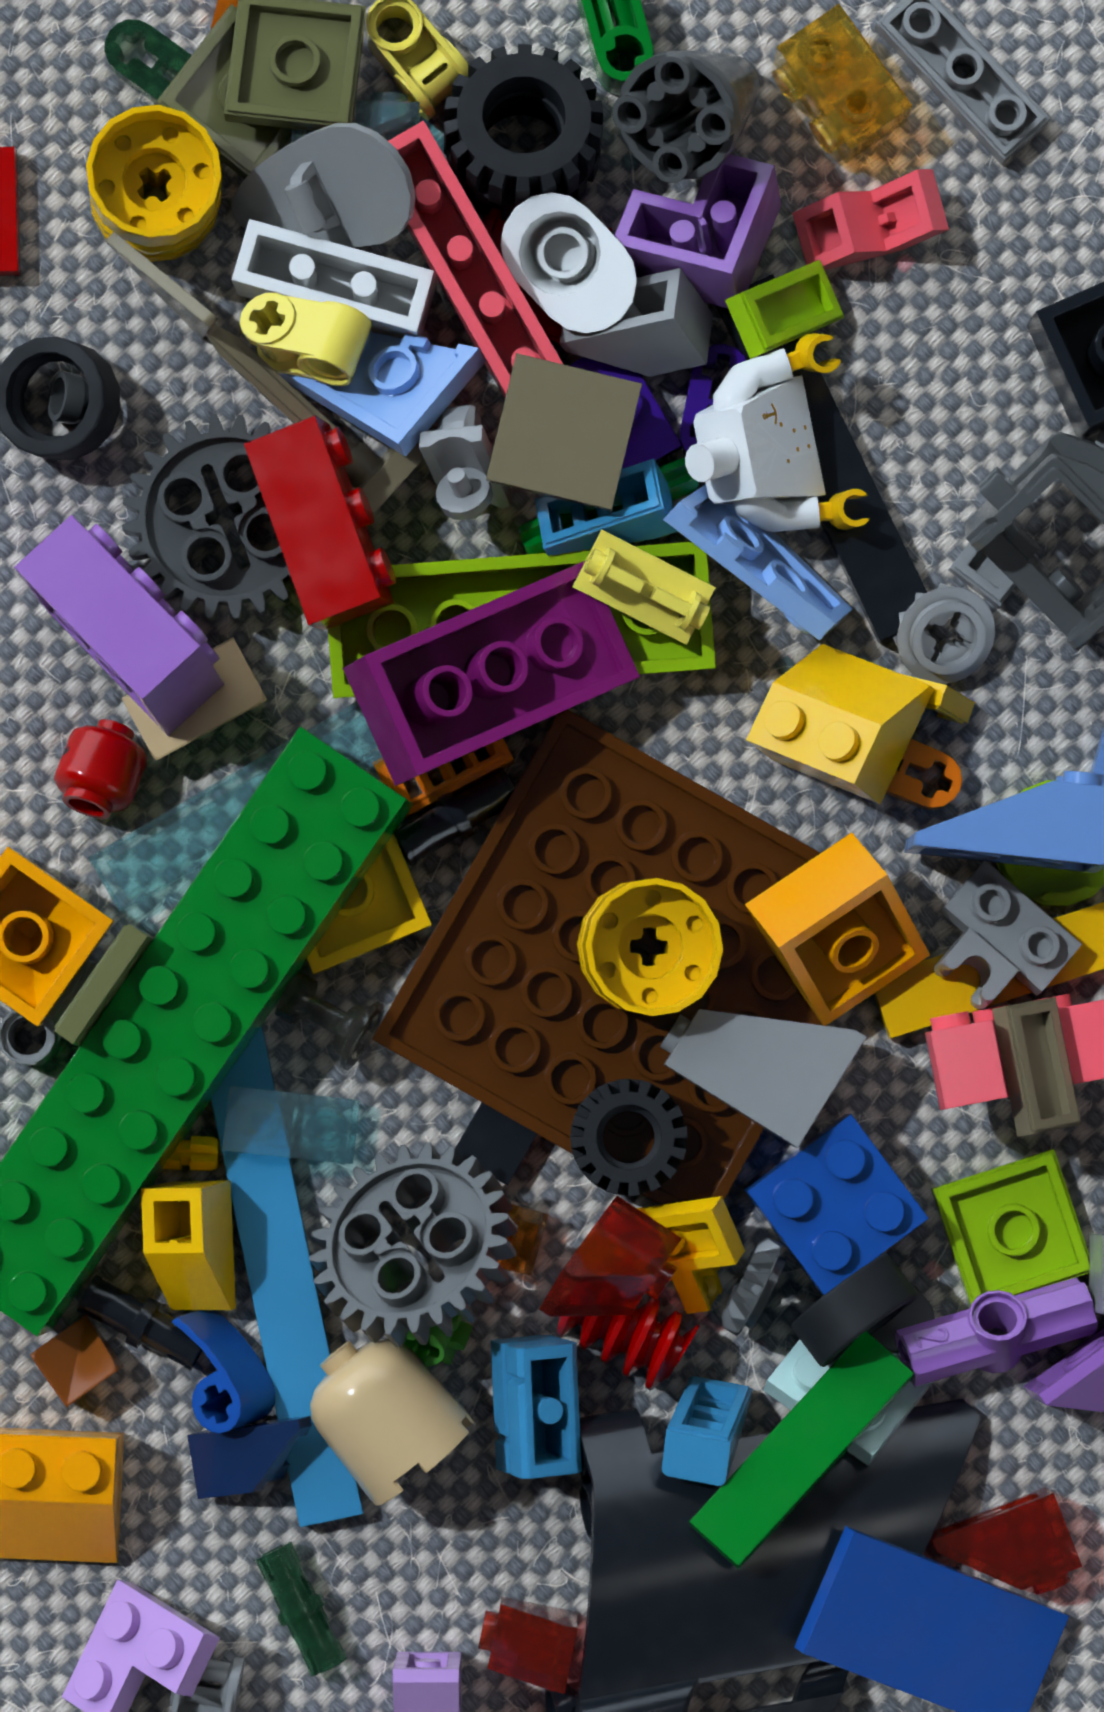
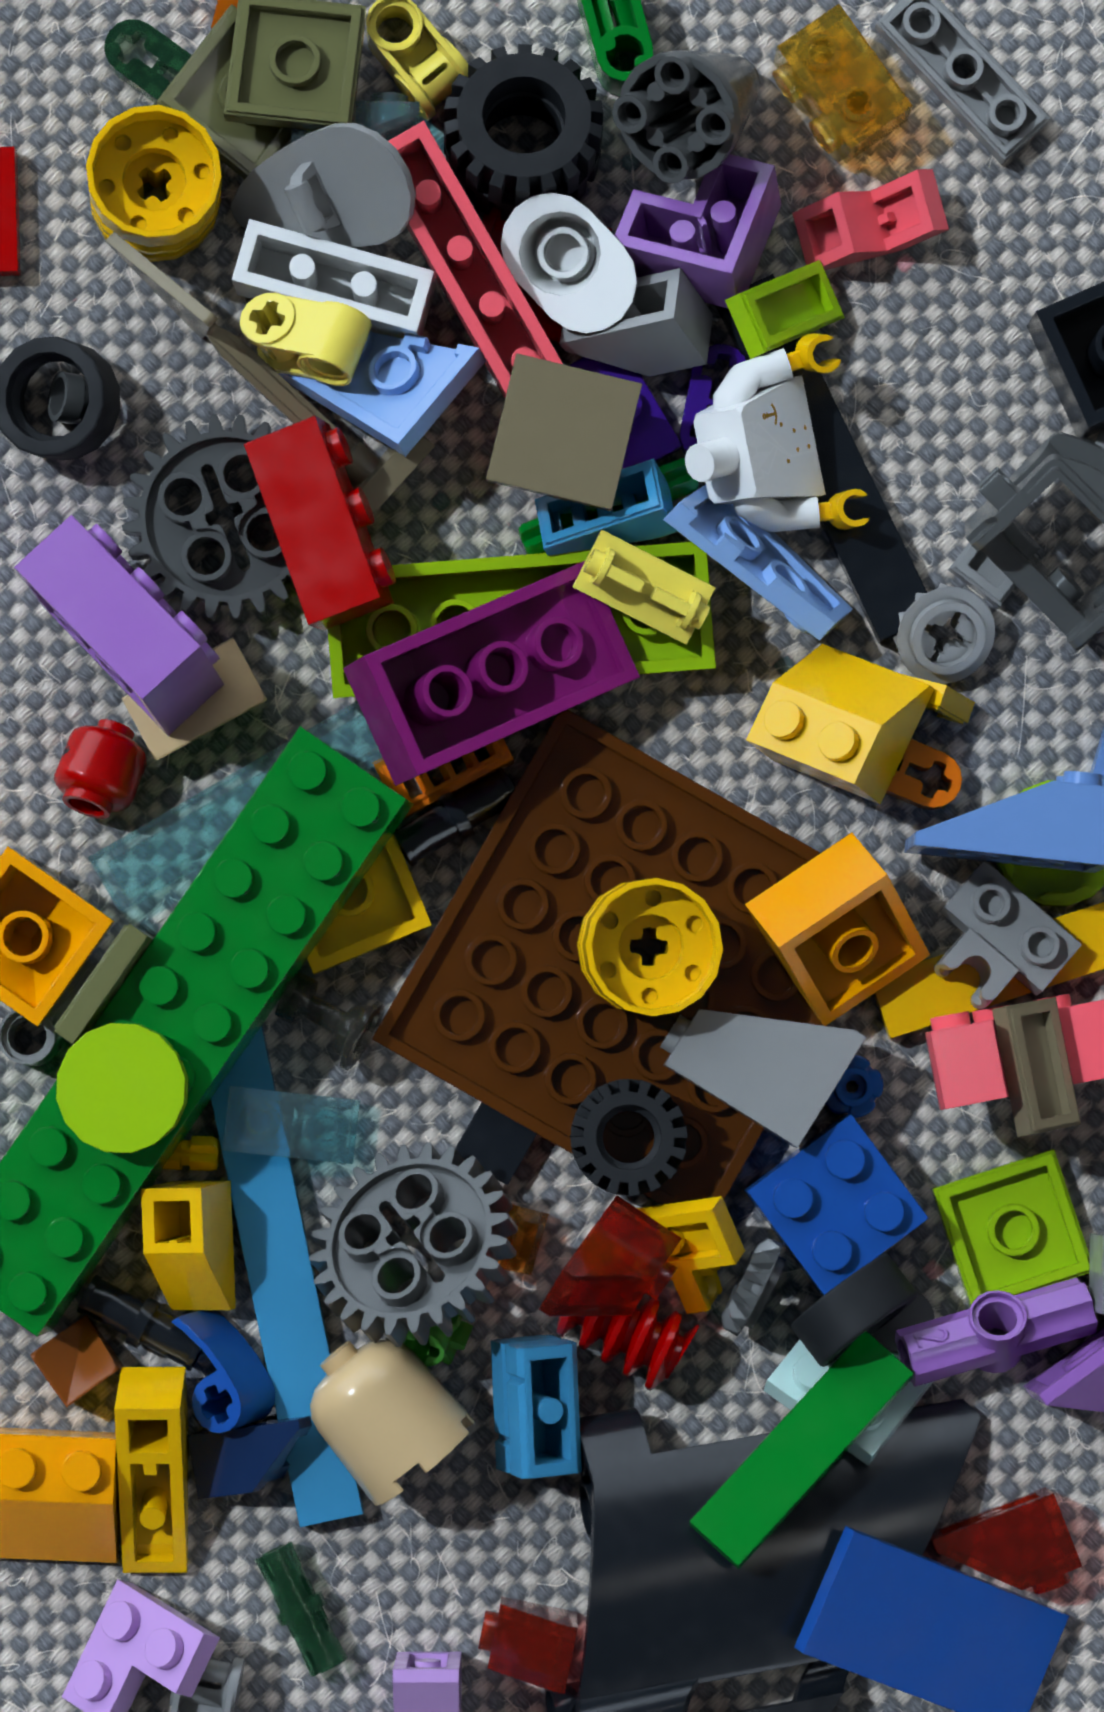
light grey hips [419,405,512,520] -> none
dark azure slope [662,1376,753,1486] -> none
none -> lime tile [56,1023,188,1153]
none -> yellow slope [114,1367,188,1573]
none -> blue plate [825,1055,884,1118]

